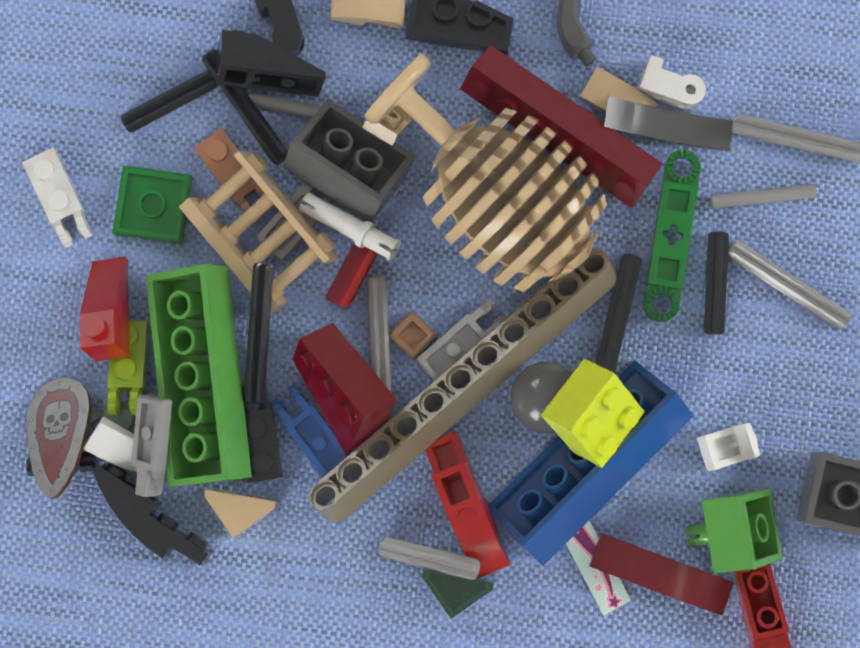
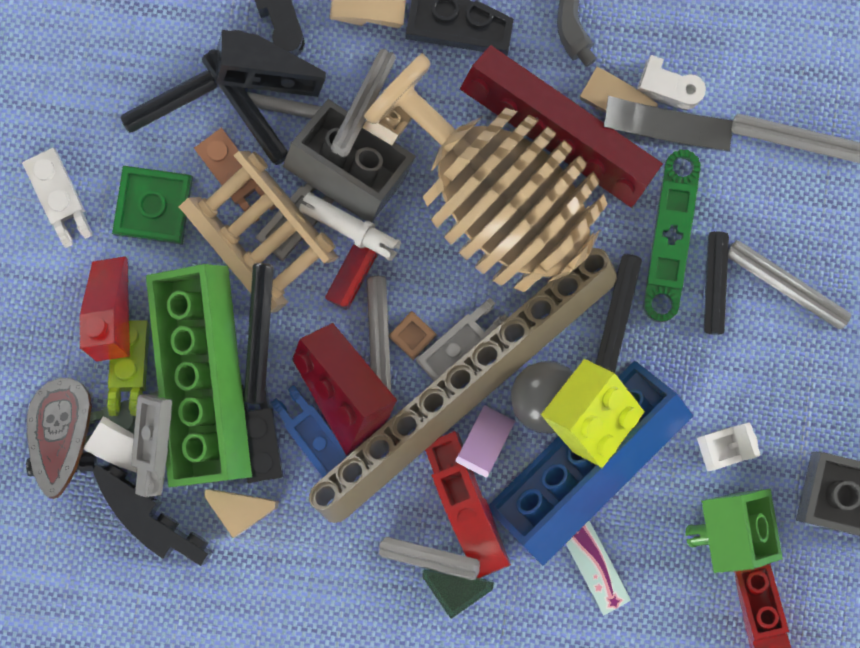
dark red slope [589,533,734,615] -> none
light grey bar [710,184,817,209] -> none
none -> light grey axle [331,49,396,157]
none -> lavender slope [455,405,515,478]

